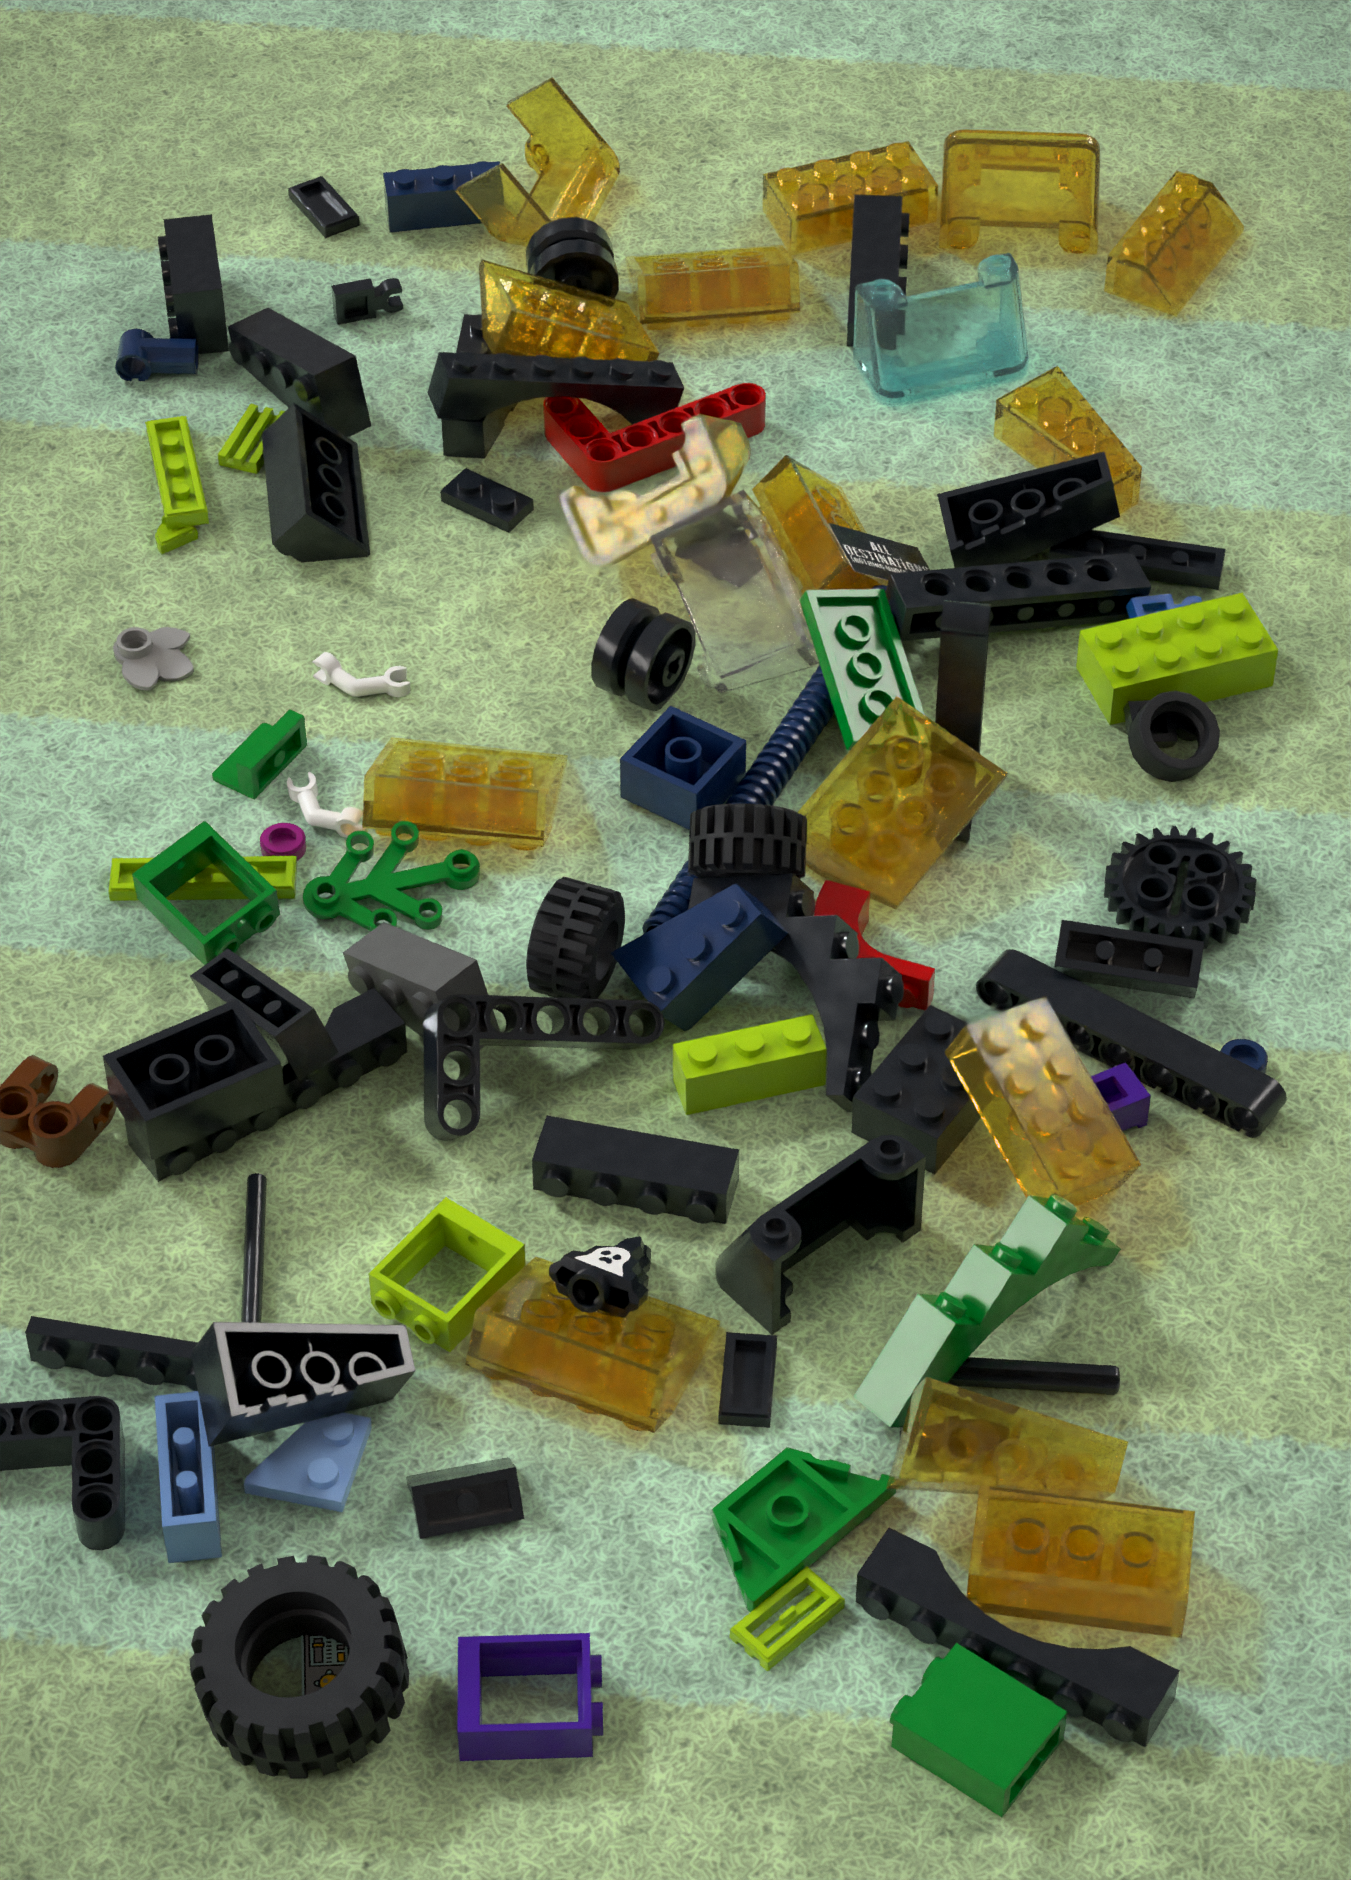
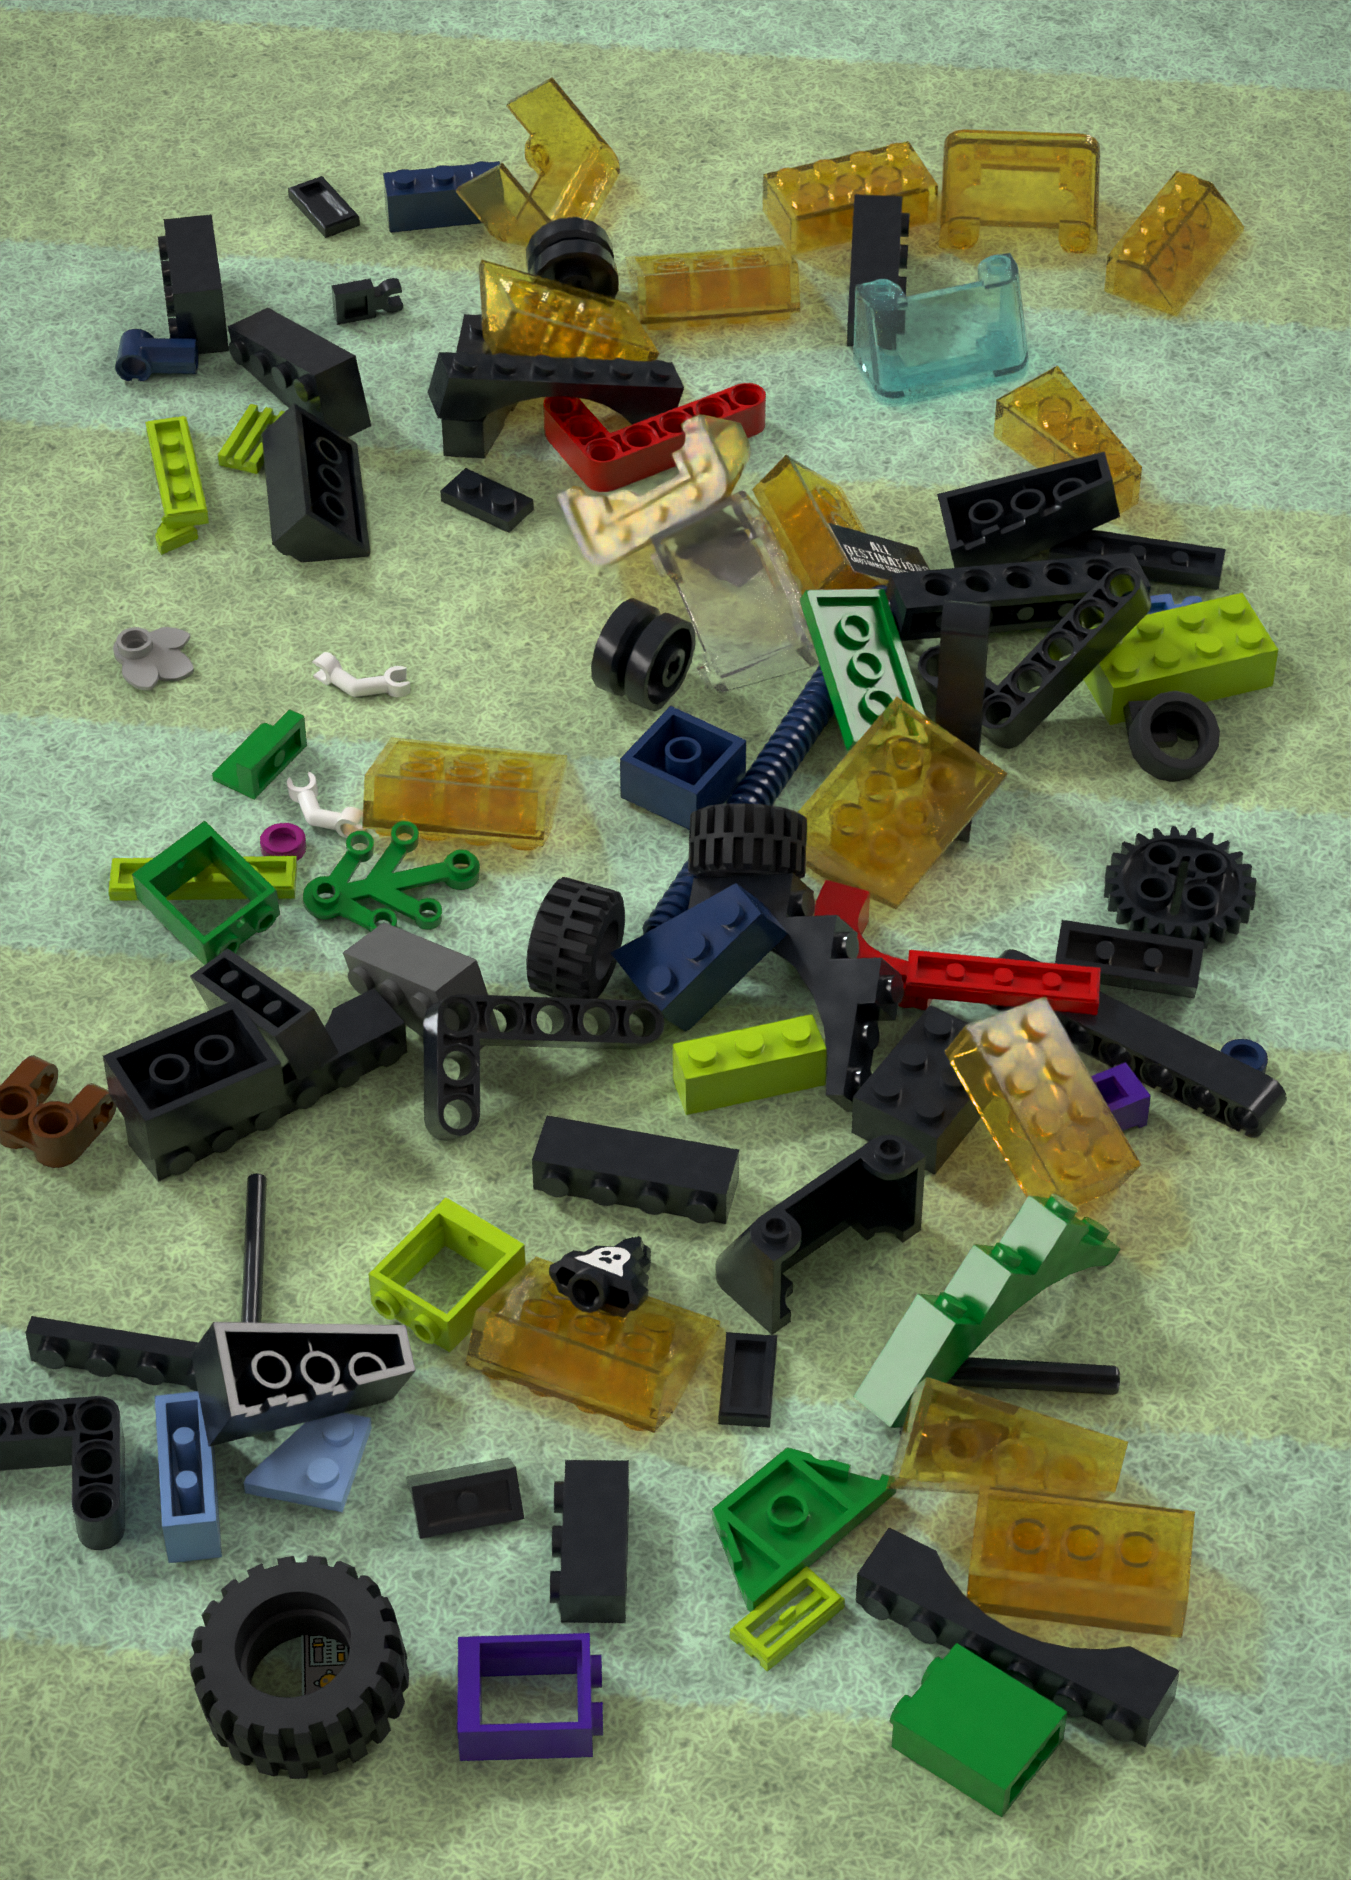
none -> black brick [550,1460,630,1623]
none -> red tile [905,950,1101,1015]
none -> black beam [918,566,1151,749]

